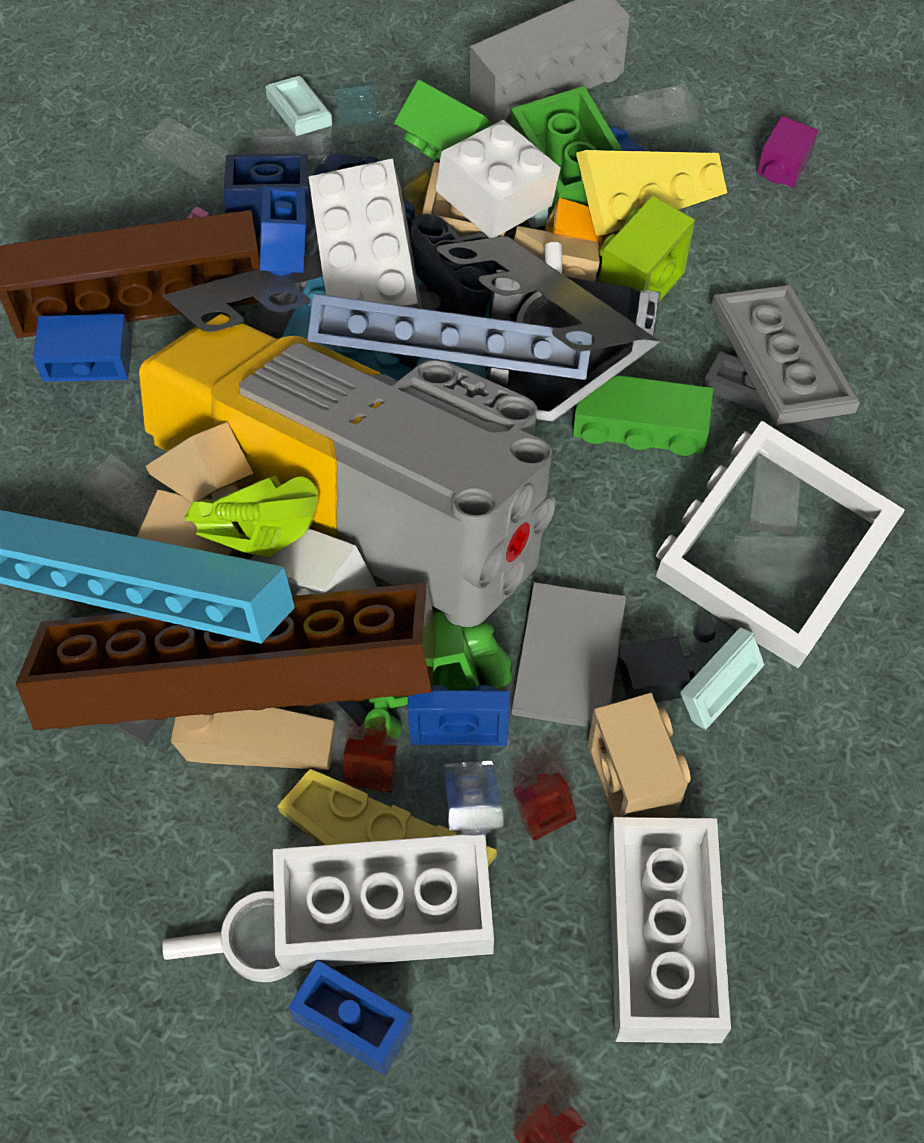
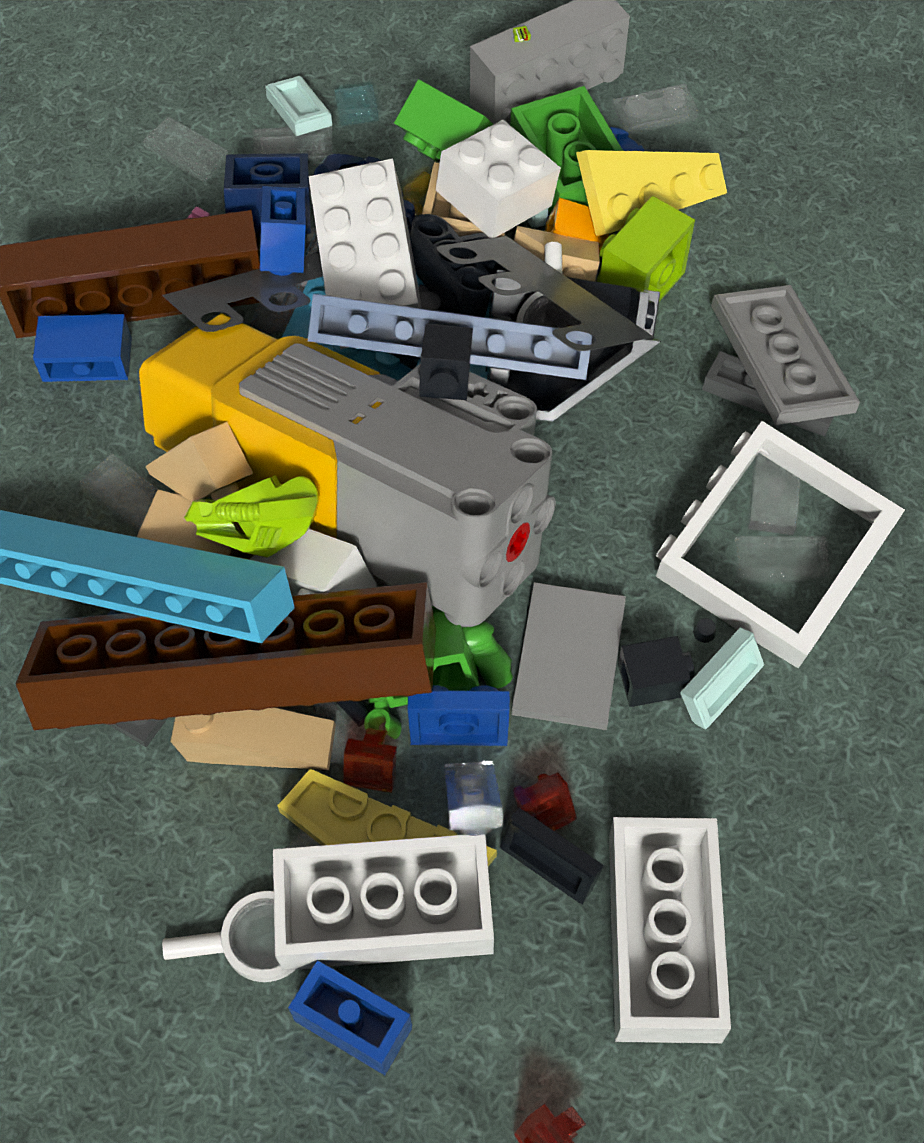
bright green brick [573,375,714,456] -> none
tan brick [587,693,691,818] -> none
magenta brick [757,116,819,188] -> none
none -> black brick [419,324,473,401]
none -> black tile [500,808,604,905]
none -> lime piece [513,26,531,42]

